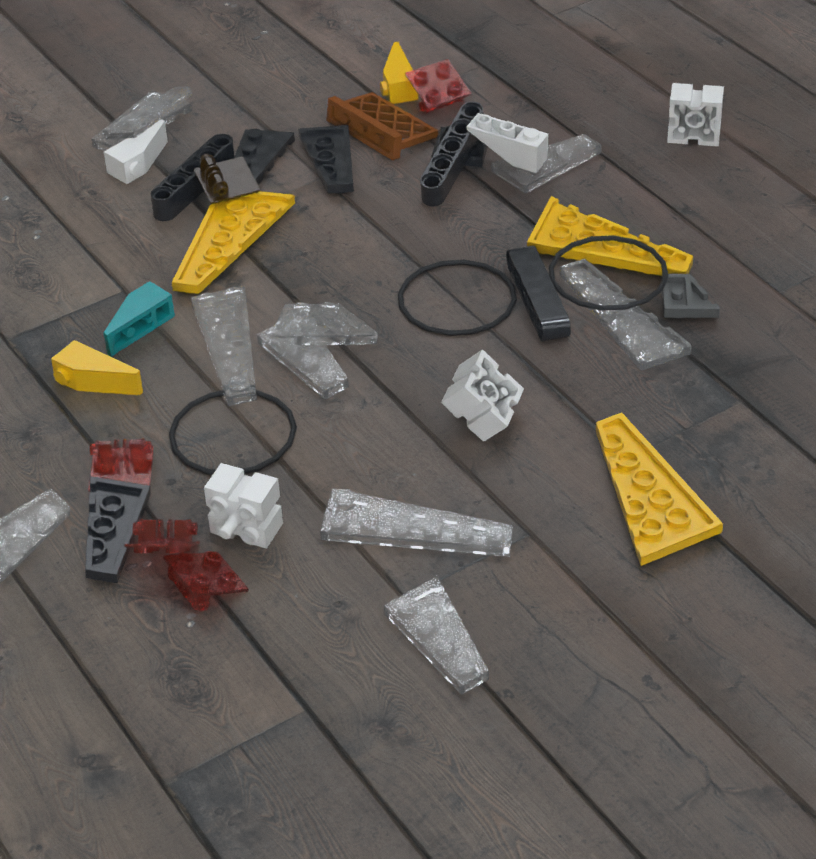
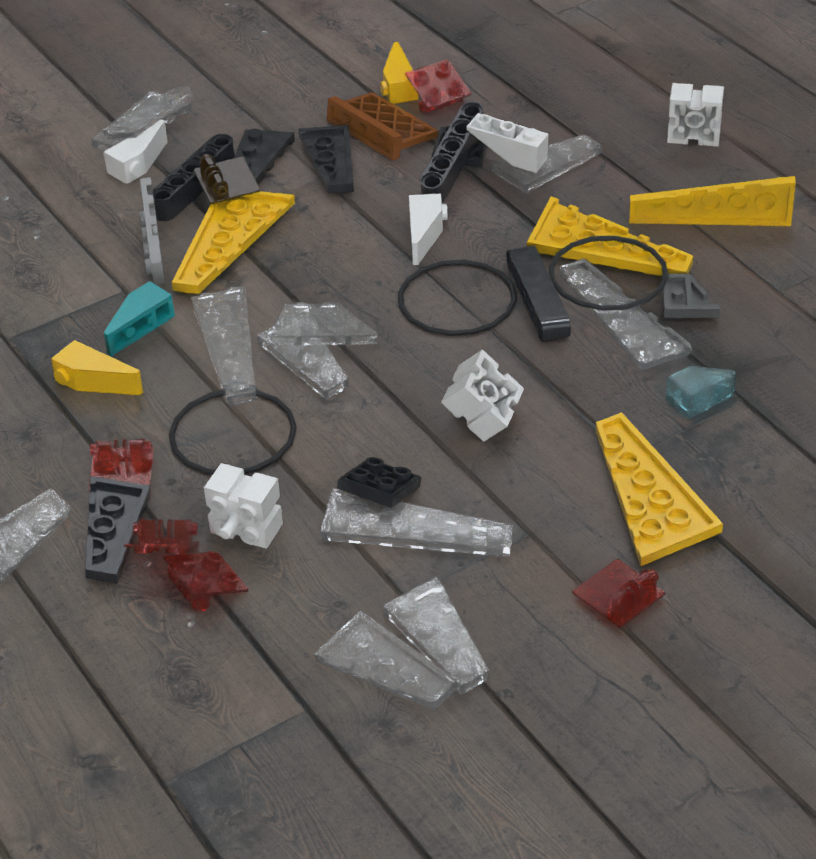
none -> light grey wing [139,177,165,285]
none -> clear wing [314,611,459,710]
none -> black tile [337,457,422,508]
none -> white slope [409,194,448,265]
none -> clear red hinge [572,558,665,628]
none -> yellow wing [629,176,796,226]
none -> clear light blue slope [666,366,737,419]

